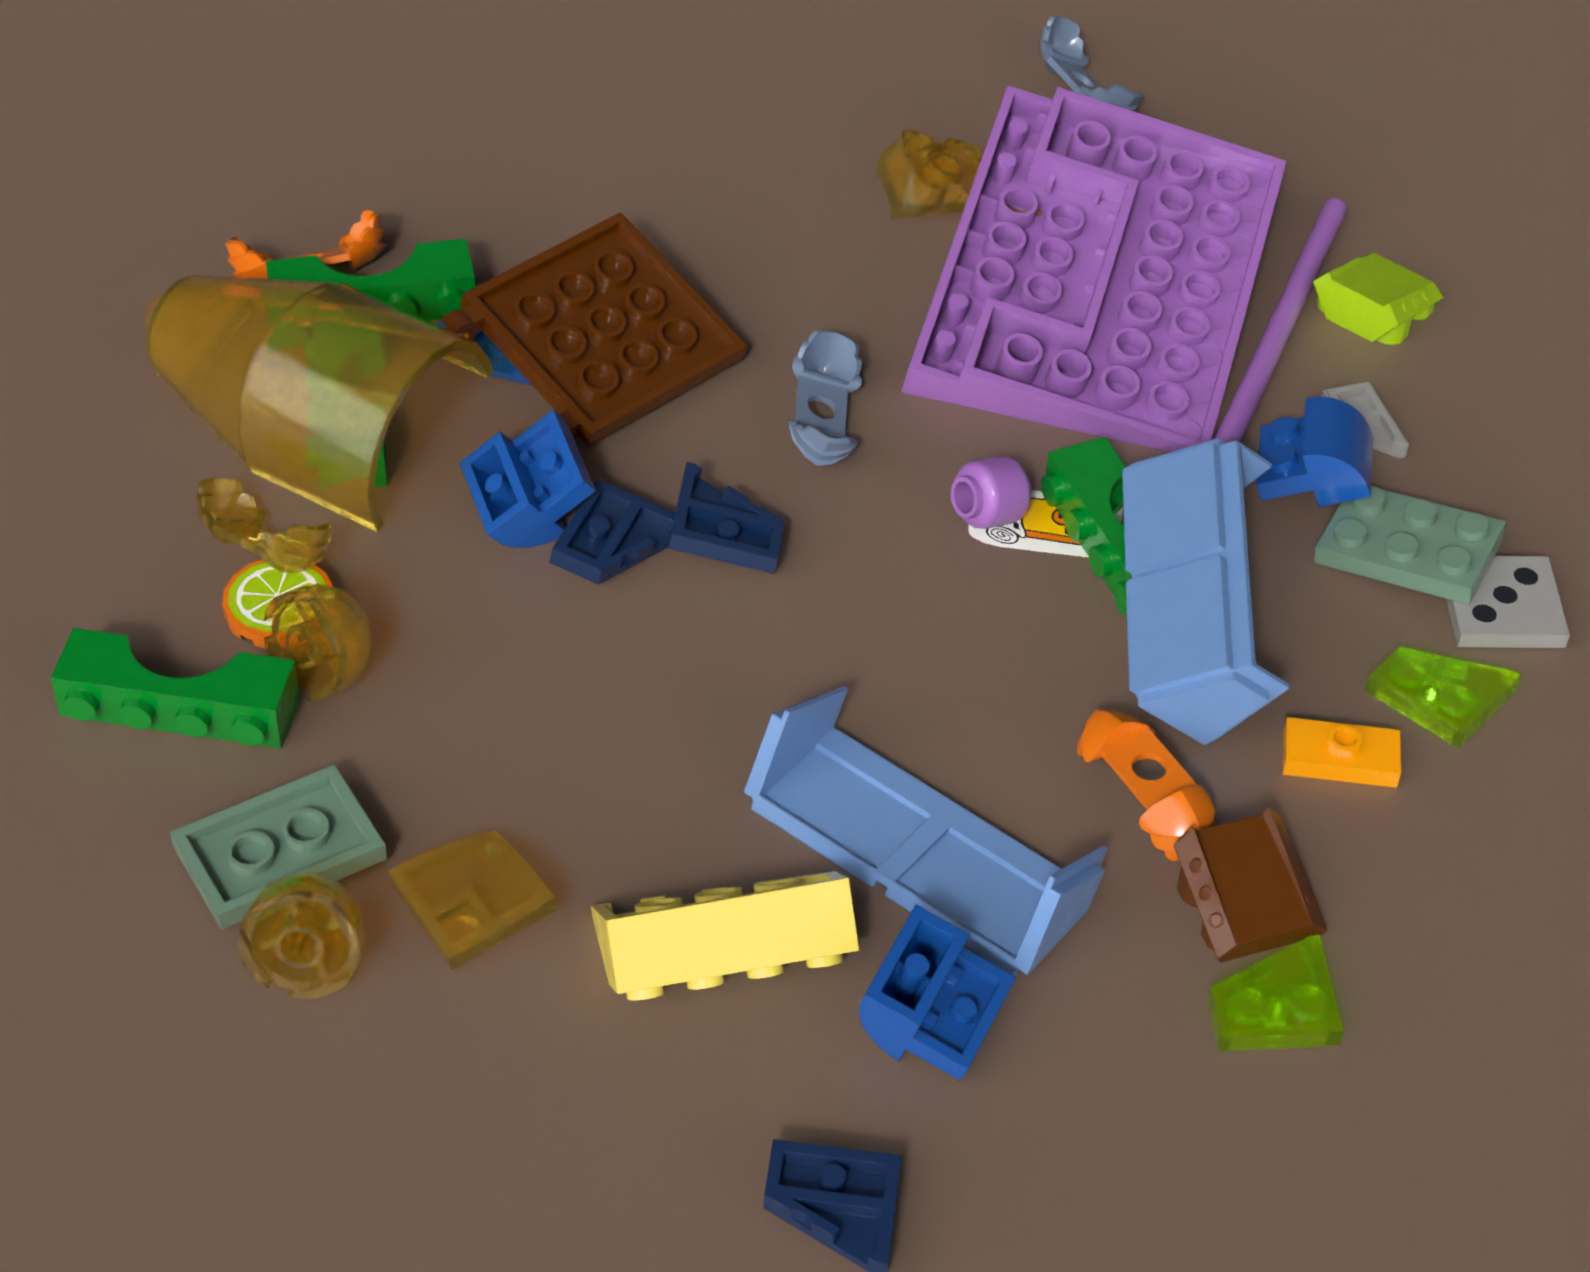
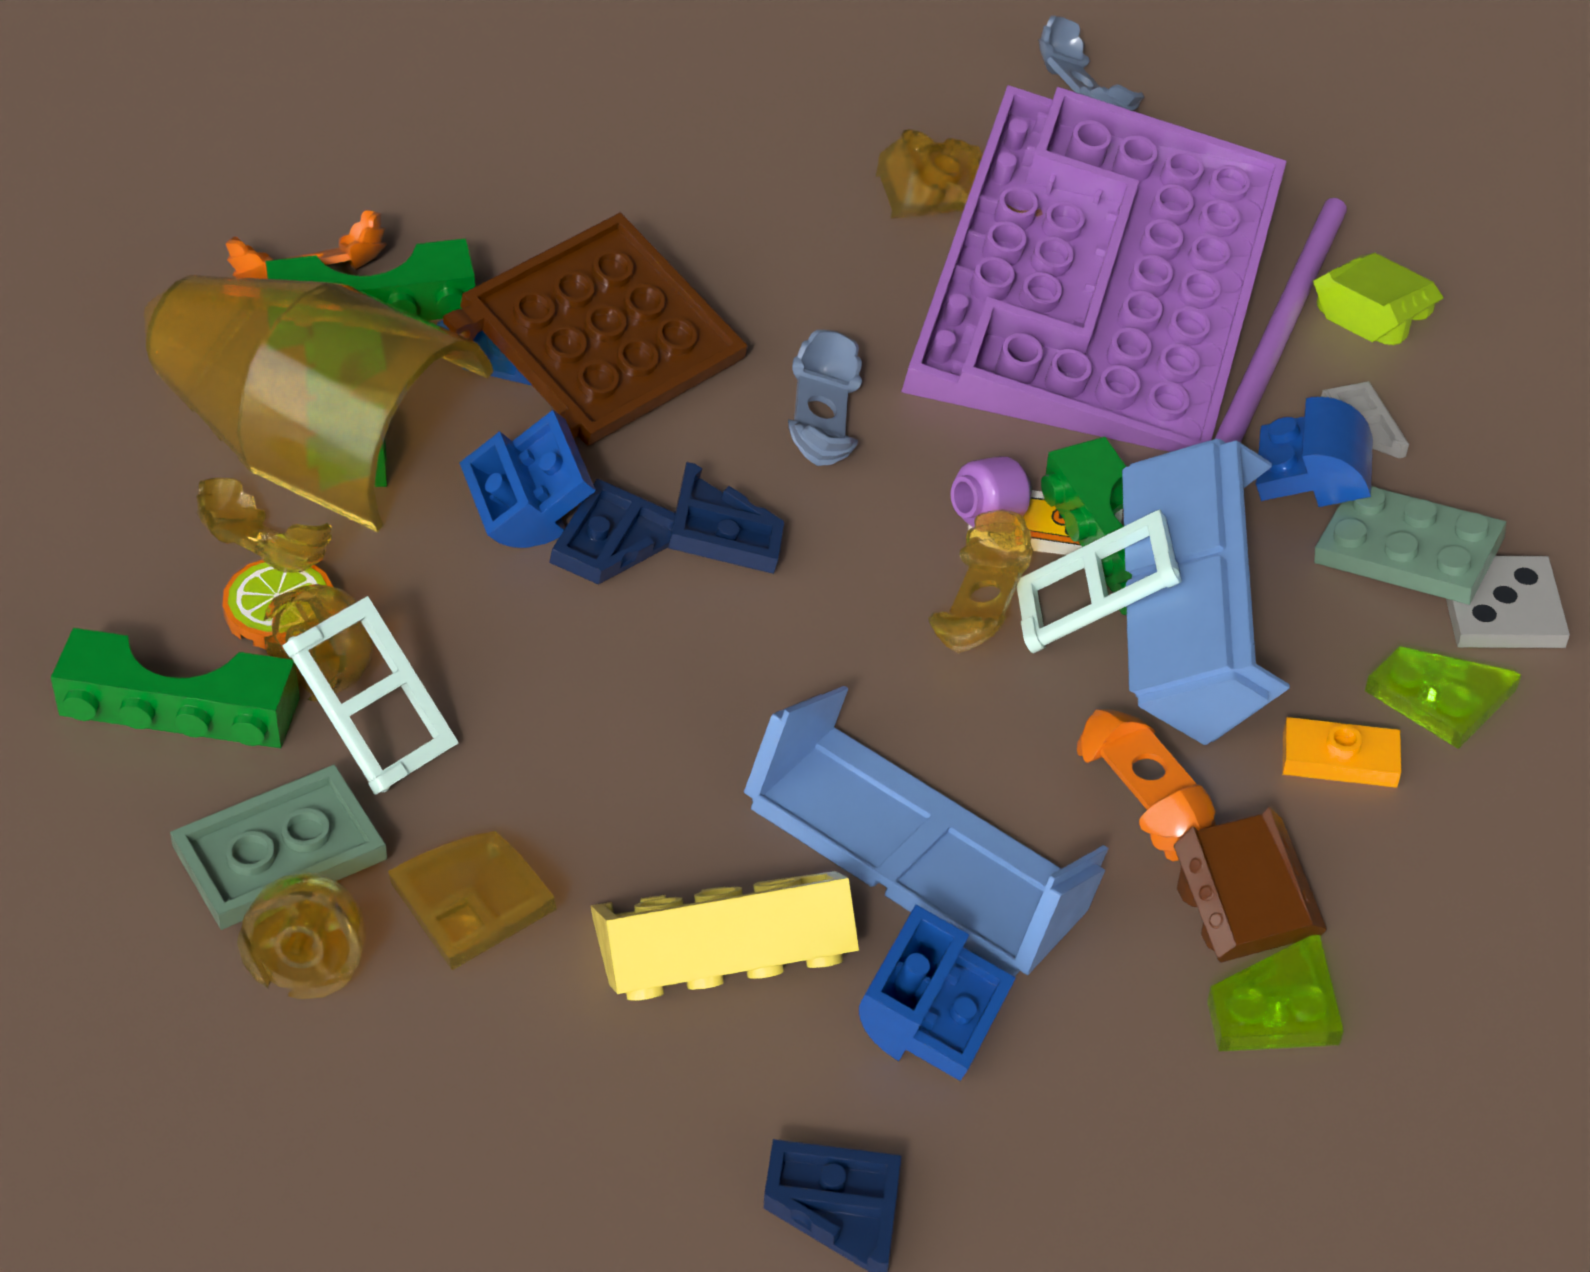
none -> light aqua window [282,596,459,795]
none -> clear yellow piece [928,509,1033,653]
none -> light aqua window [1015,509,1181,654]

